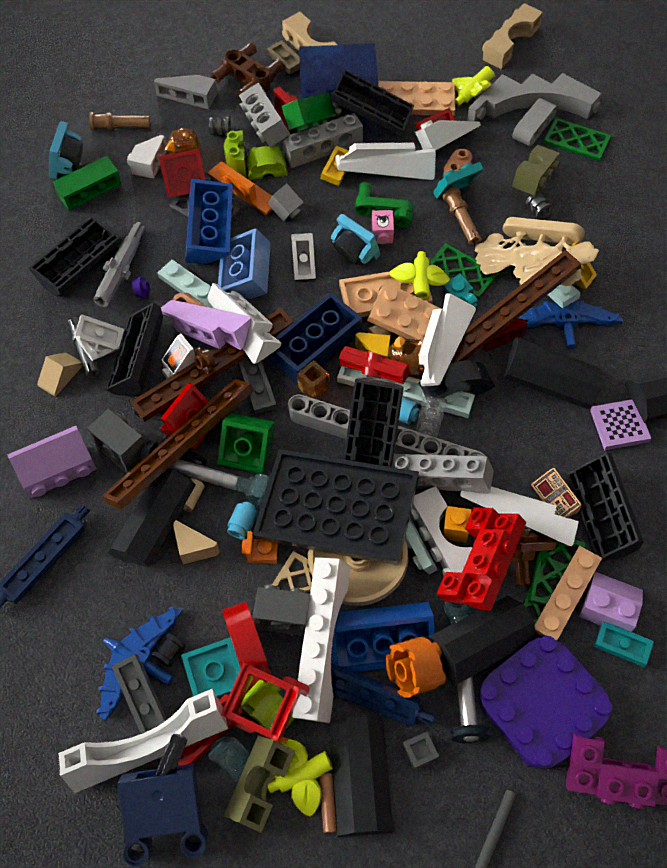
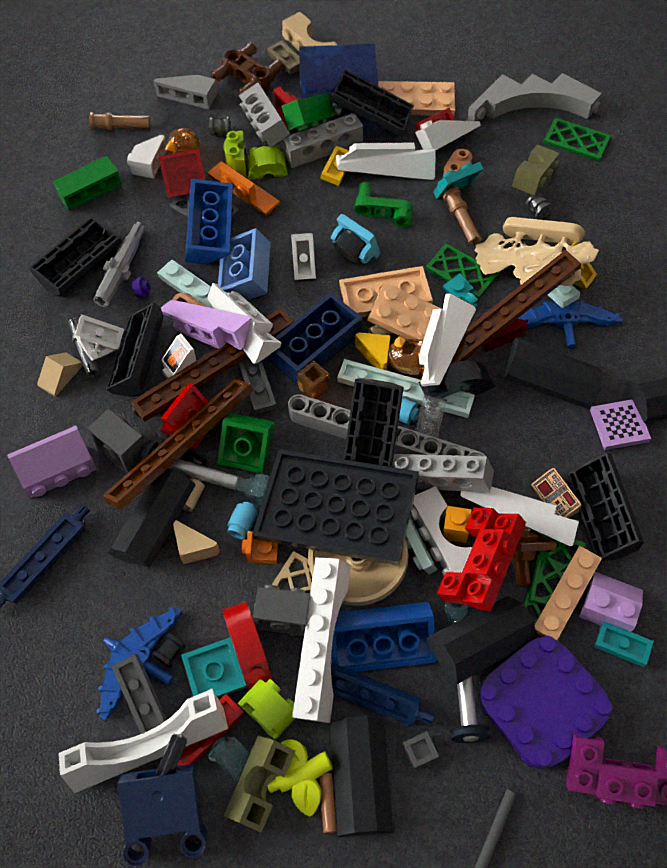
medium azure piece [49,121,83,179] -> none
reddish brown plate [194,348,215,374] -> none
red piece [221,663,310,744] -> none
light grey brick [267,184,303,221] -> none
red piece [339,346,410,384] -> none
bright pink brick [372,210,394,244] -> none
orange brick [386,637,446,698] -> none
neon yellow plant [389,251,450,300] -> none
neon yellow plant [452,66,495,106] -> none
tan arch [482,3,543,69] -> none
light grey beam [512,98,558,146] -> none

